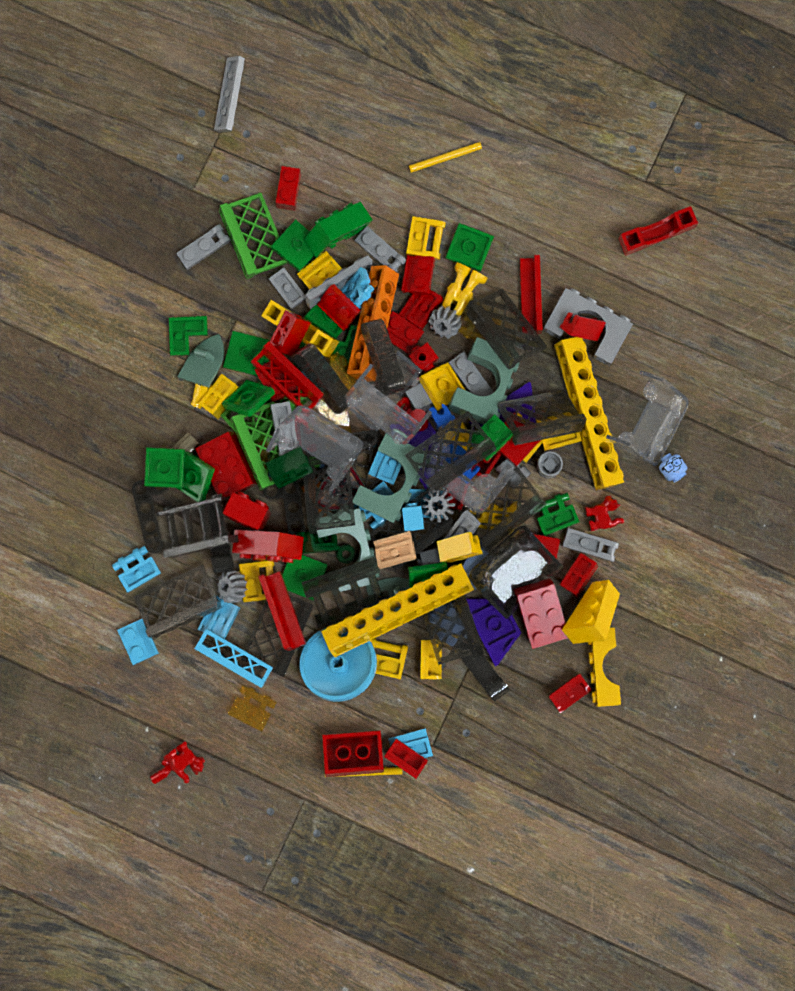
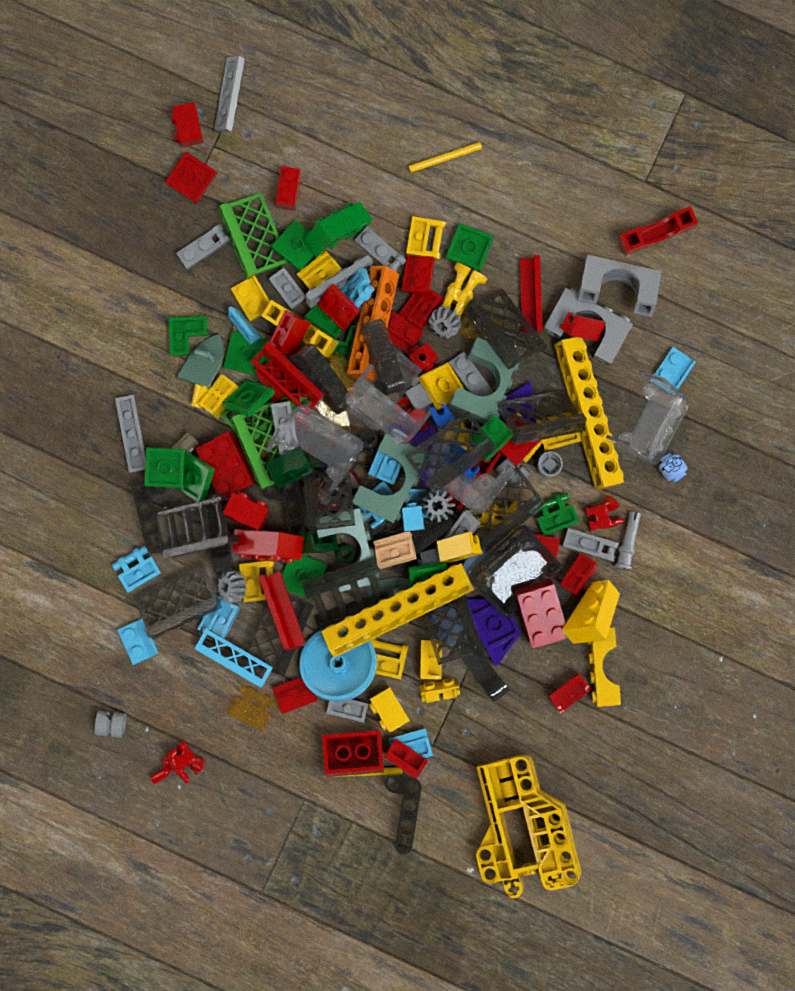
none -> light grey wheel [95,710,126,738]
none -> light grey plate [115,395,146,474]
none -> red plate [165,152,218,204]
none -> red brick [170,102,204,148]
none -> medium azure slope [228,306,261,344]
none -> yellow plate [231,275,270,322]
none -> red plate [272,677,318,714]
none -> light grey plate [326,699,368,723]
none -> yellow brick [369,687,410,732]
none -> clear smoke beam [385,775,421,854]
none -> yellow hinge [419,678,460,703]
none -> yellow connector [476,754,582,898]
none -> light grey arch [577,255,662,317]
none -> light grey pin [615,511,642,571]
none -> medium azure plate [652,347,696,394]

